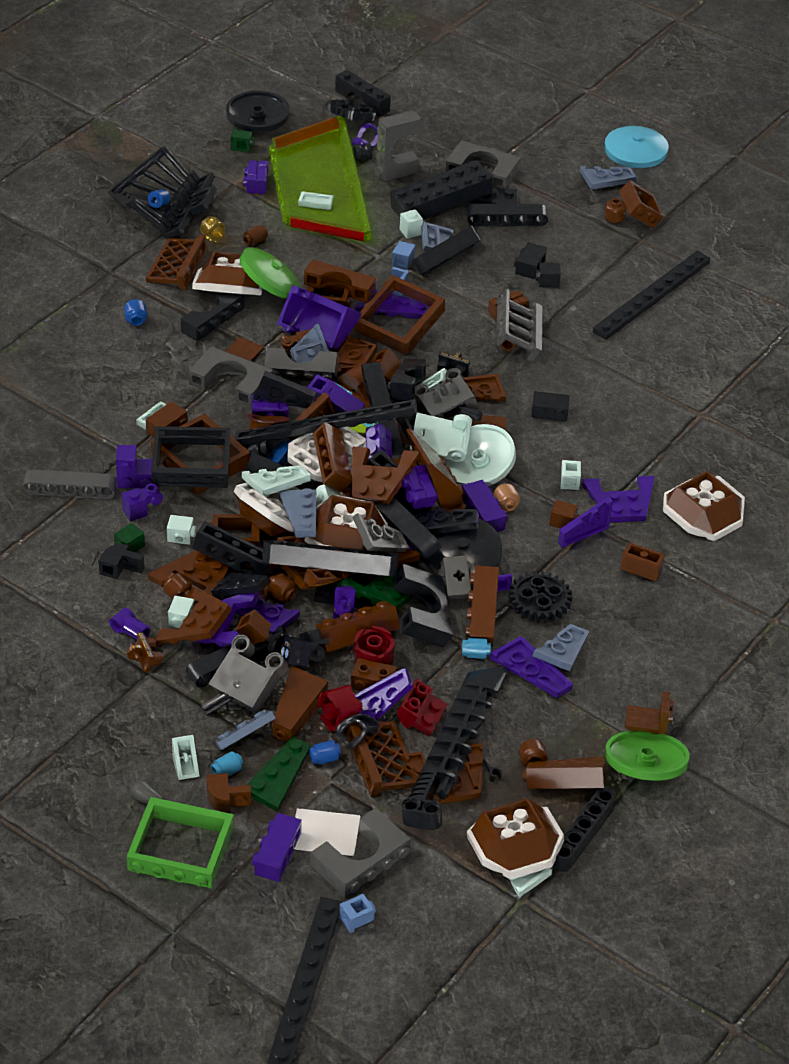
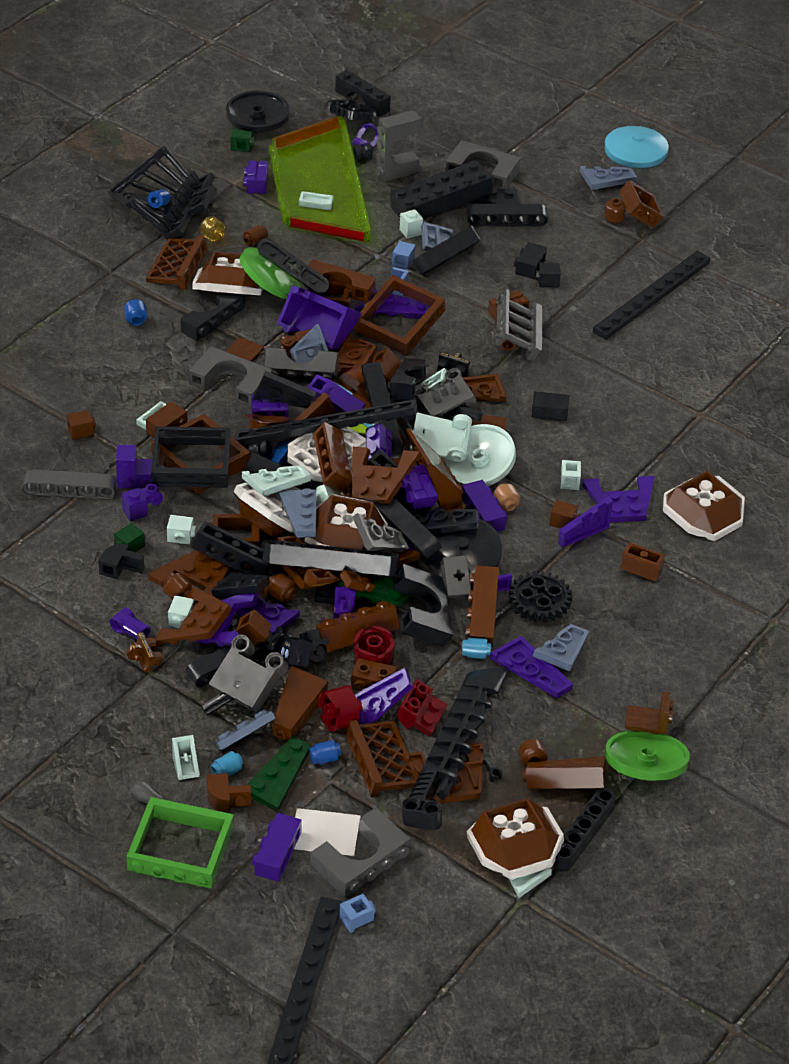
black piece [336,714,379,749] -> none
none -> reddish brown brick [67,410,96,440]
none -> black piece [257,239,330,295]
none -> reddish brown plate [340,570,376,592]

